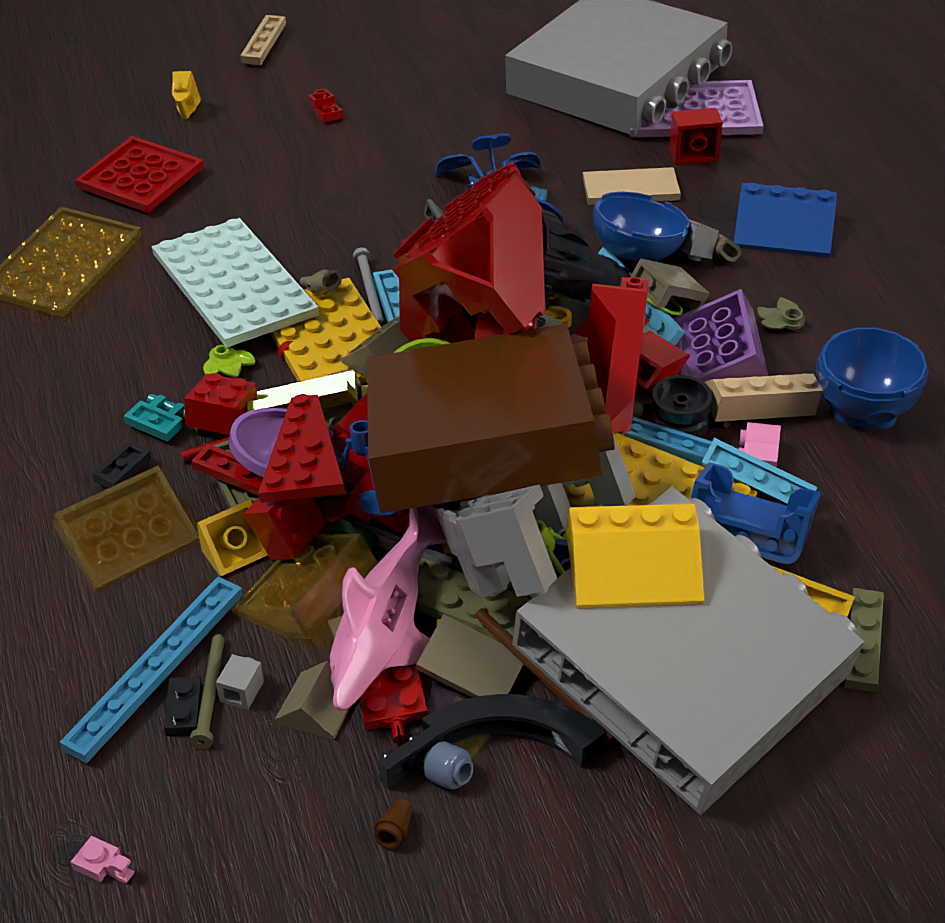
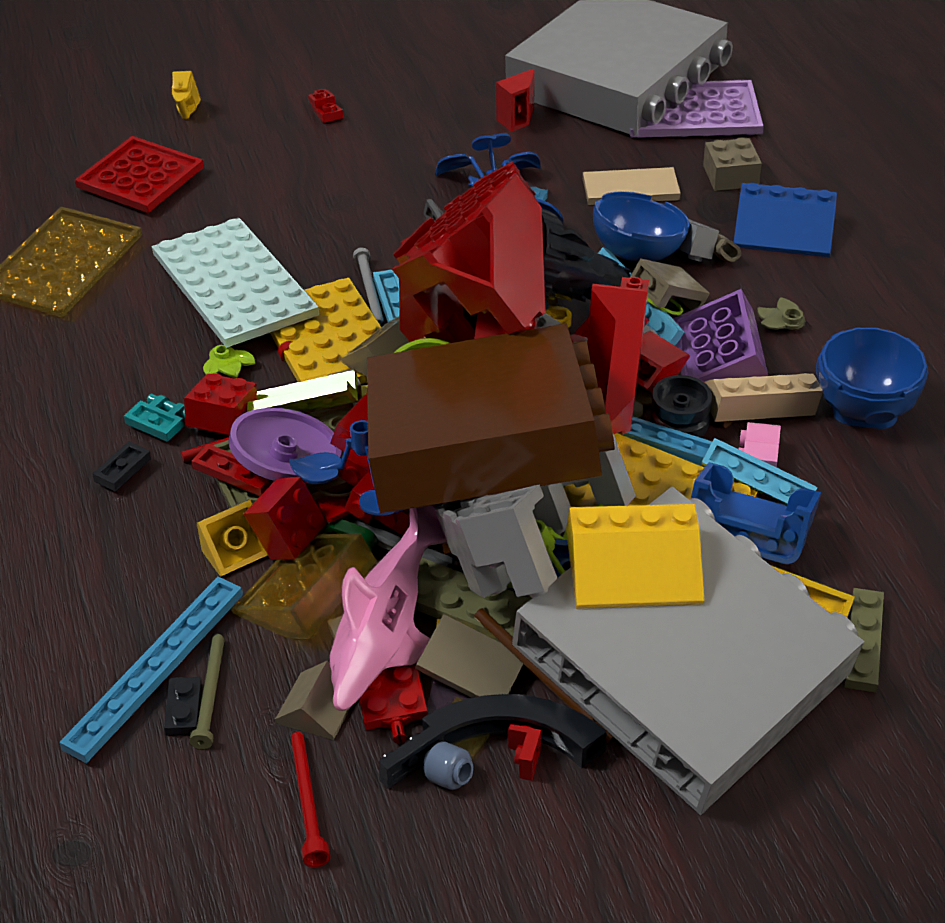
clear yellow slope [53,466,199,590] -> none
bright pink plate [71,836,134,883] -> none
light grey brick [216,654,264,710] -> none
tan plate [240,15,286,66] -> none
red wing [258,394,346,503] -> none
dark tan piece [300,269,342,295] -> none
reddish brown cone [374,798,413,849] -> none
red brick [669,108,723,165] -> none
none -> red piece [291,731,330,867]
none -> red slope [496,69,535,132]
none -> red bracket [508,724,542,781]
none -> dark tan brick [703,138,762,191]

